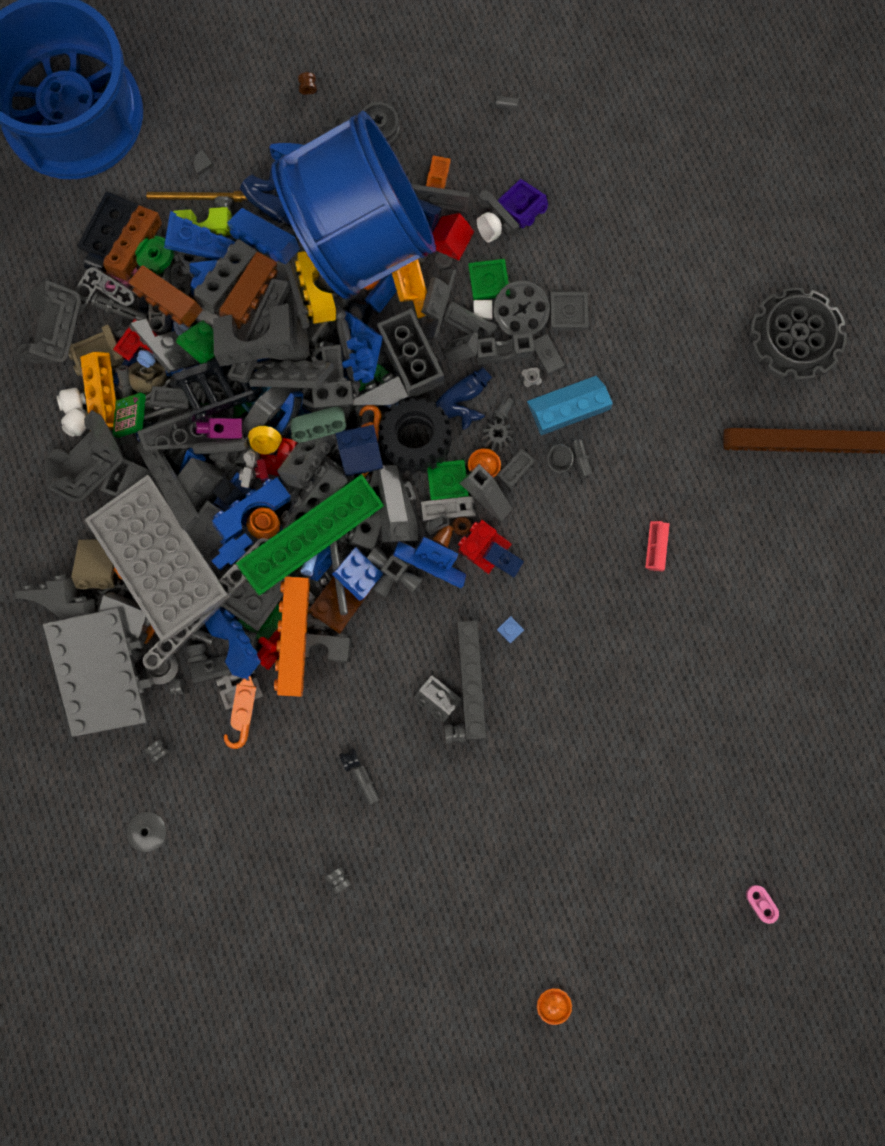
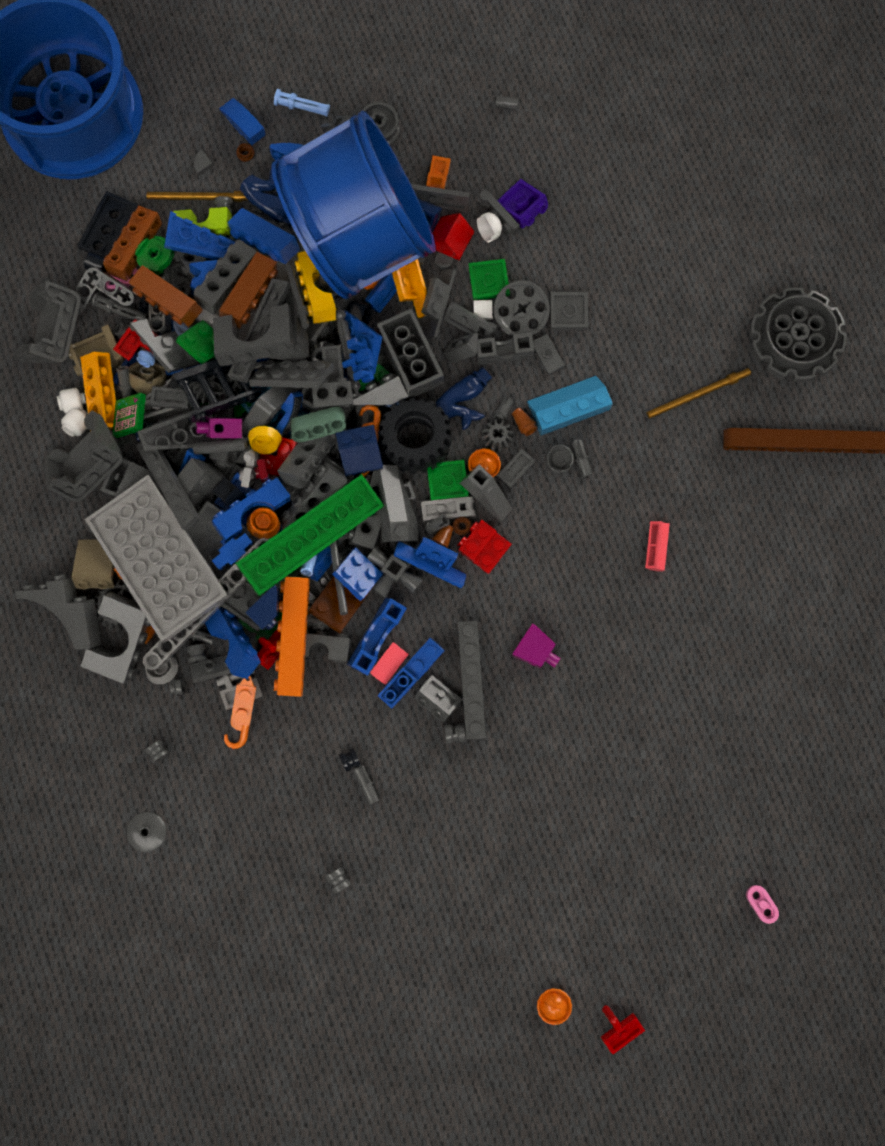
dark grey hinge [43,607,154,737] -> none
reddish brown wheel [298,72,317,95] -> none
dark blue plate [482,541,524,578] -> none
medium blue plate [497,616,524,643] -> none
light grey plate [521,367,542,387] -> none
none -> blue slope [219,98,266,146]
none -> reddish brown plate [236,143,255,162]
none -> dark blue slope [245,585,280,630]
none -> light blue pin [274,89,330,117]
none -> blue arch [347,598,407,676]
none -> coral slope [370,642,409,686]
none -> blue slope [378,638,445,709]
none -> dark orange cone [512,408,538,436]
none -> magenta torso [512,623,561,668]
none -> red plate [601,1005,645,1055]
none -> pearl gold bar [646,368,751,419]

